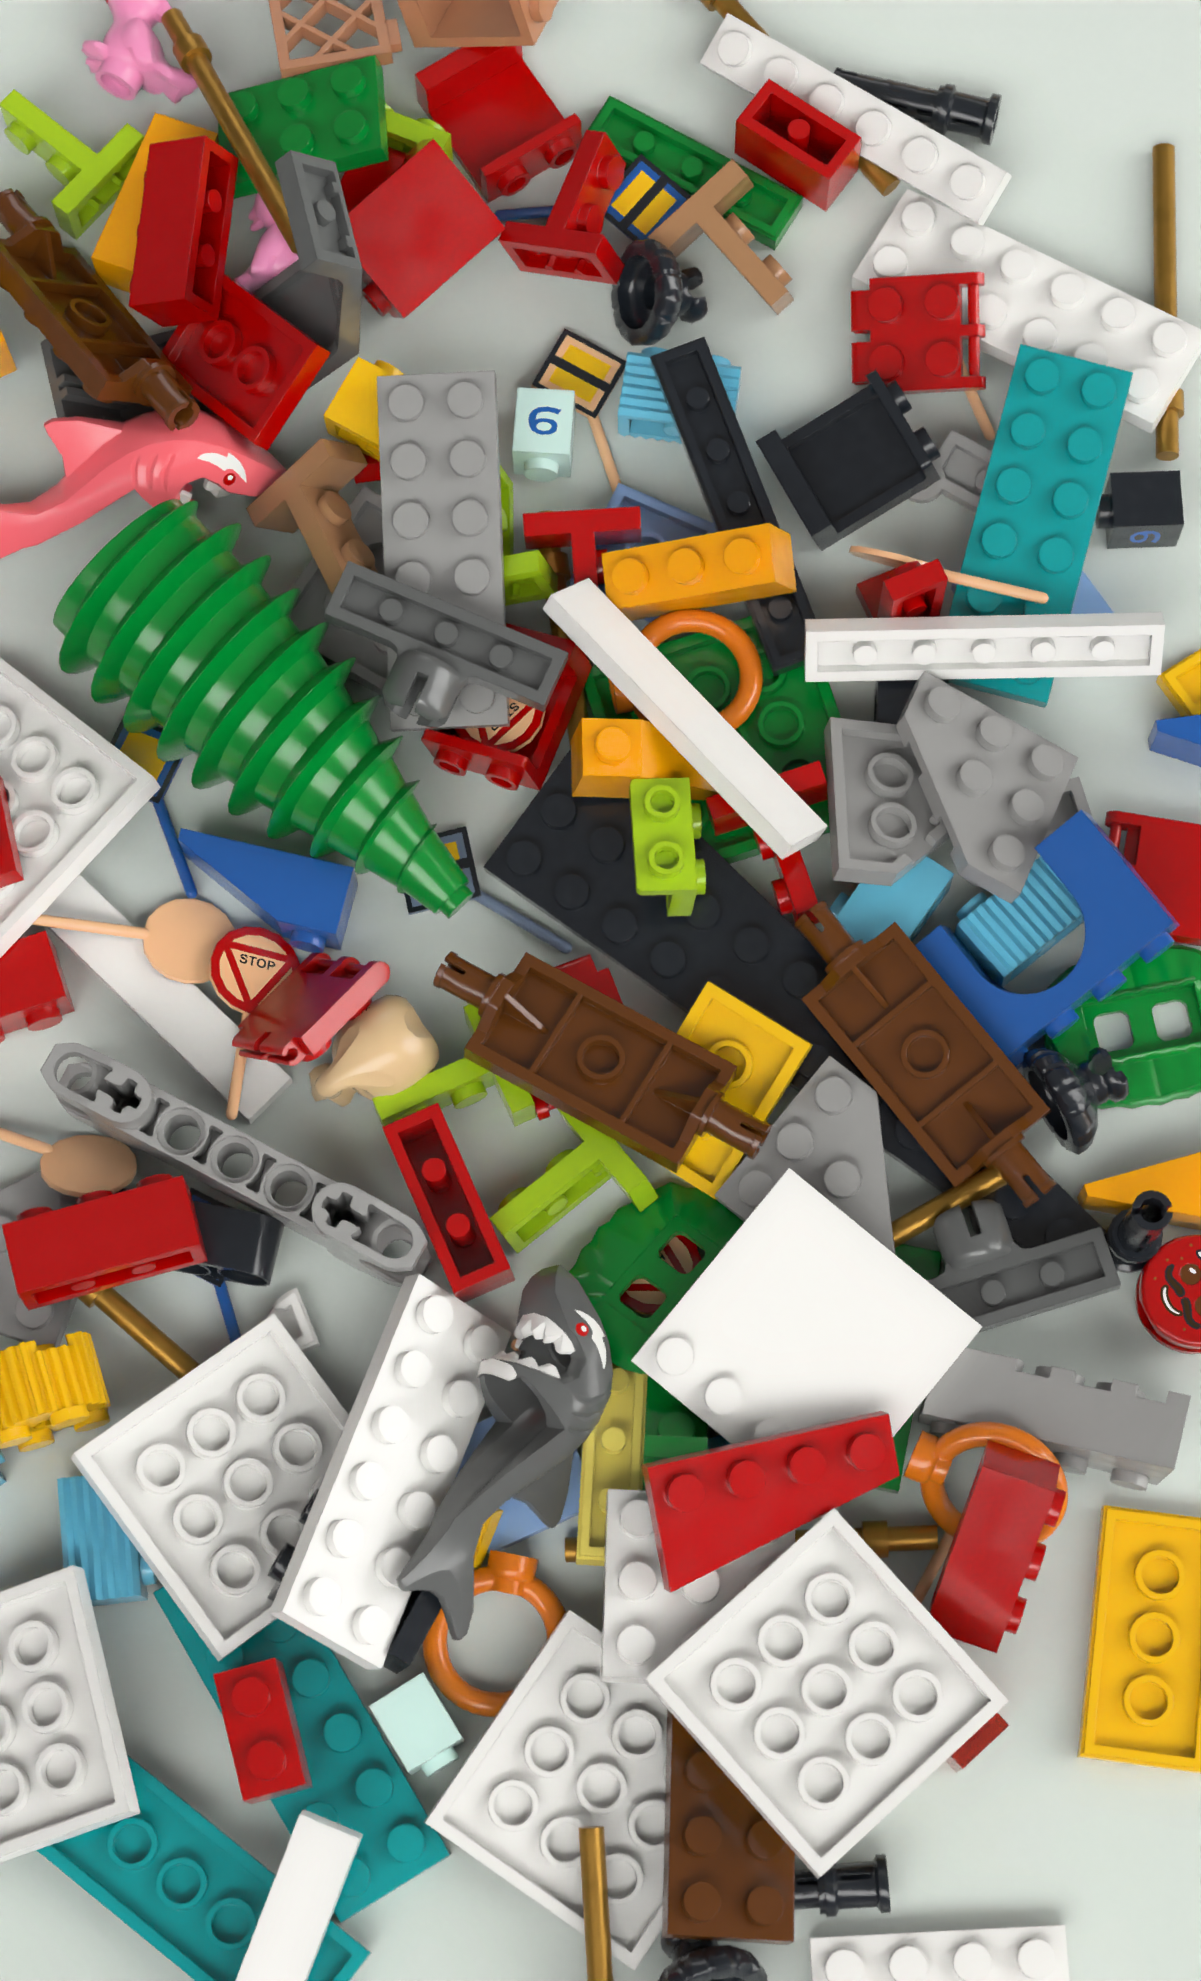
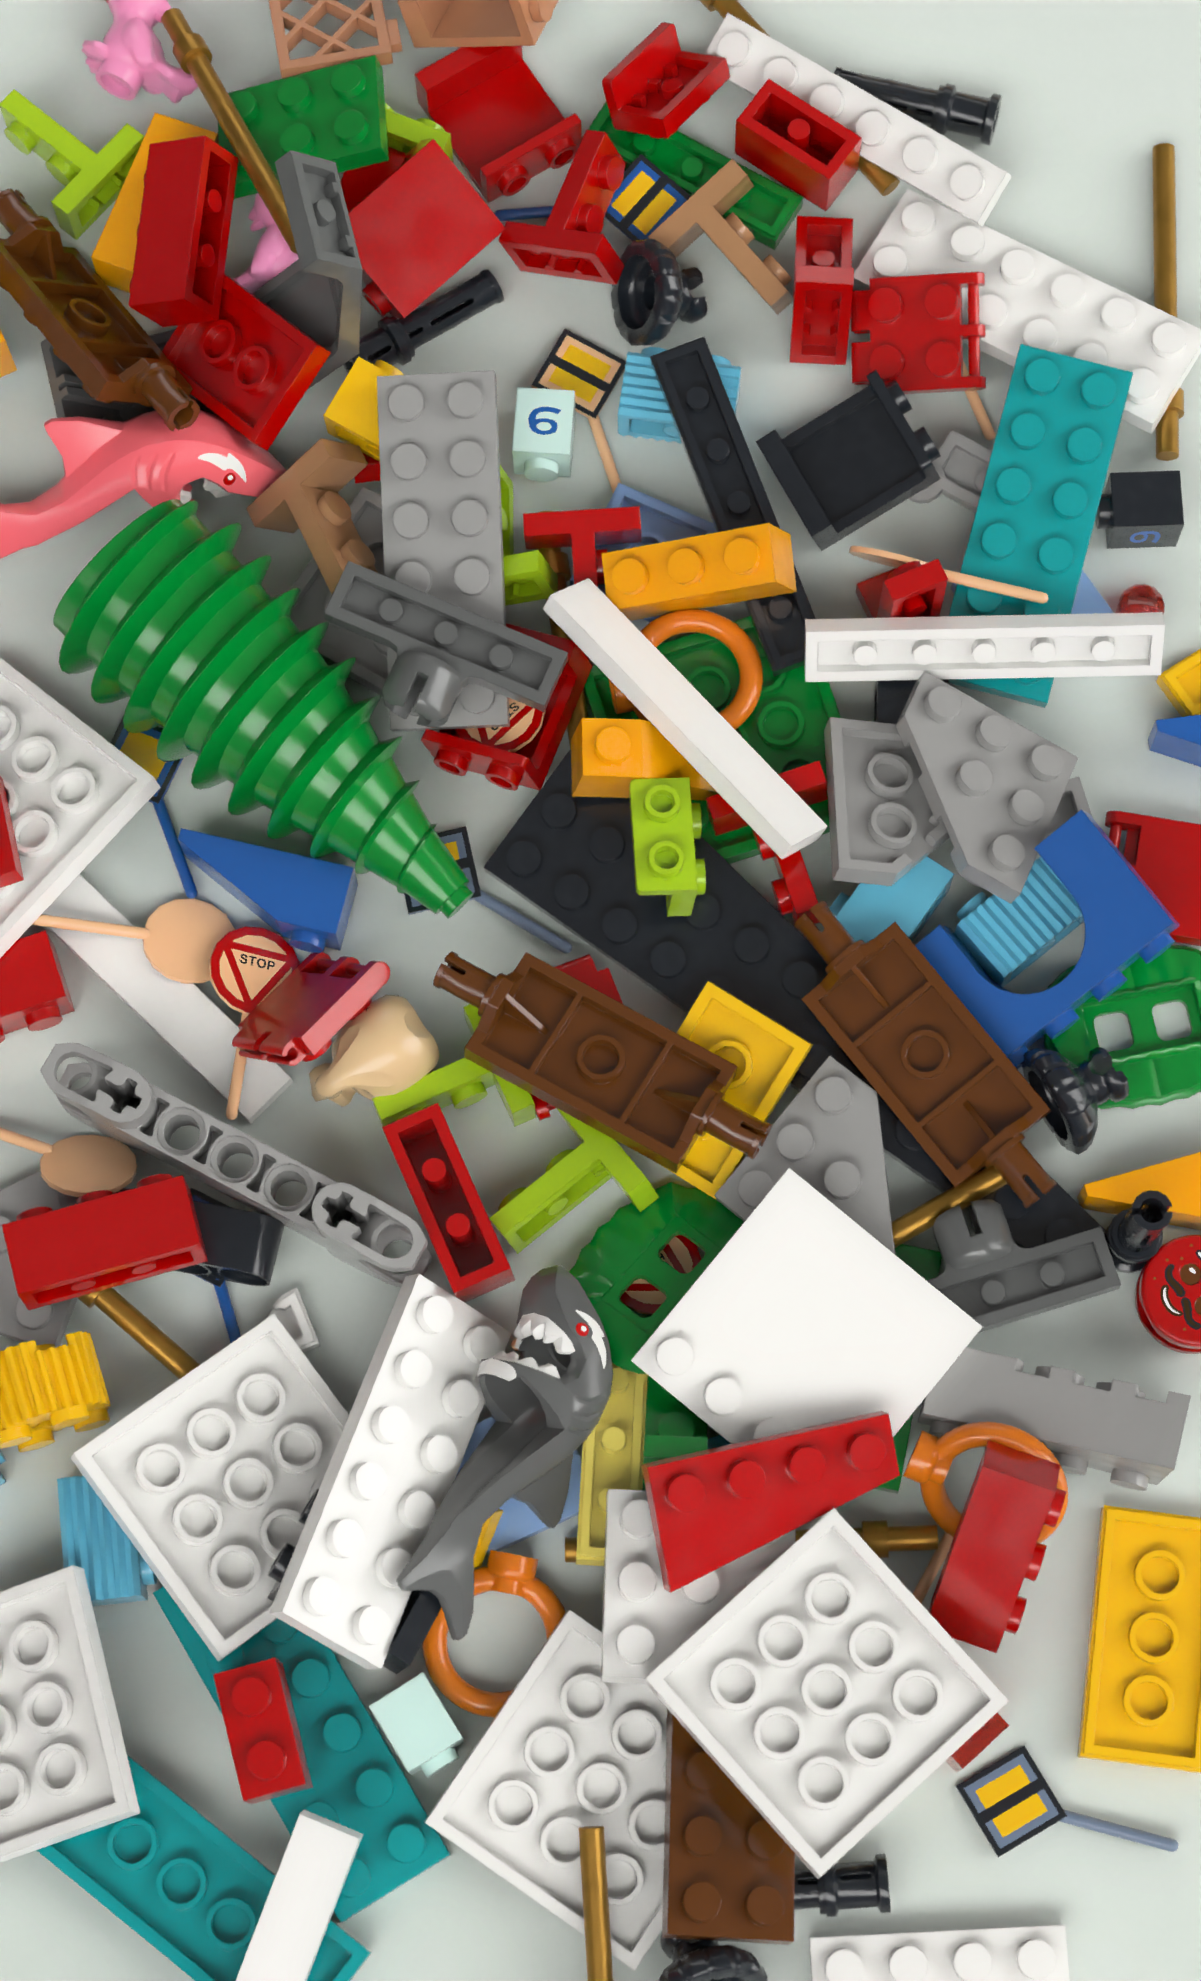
none -> black pin [343,269,504,373]
none -> red bracket [602,22,730,139]
none -> red bracket [789,216,854,365]
none -> piece [956,1746,1179,1858]
none -> clear red hinge [1116,583,1165,614]

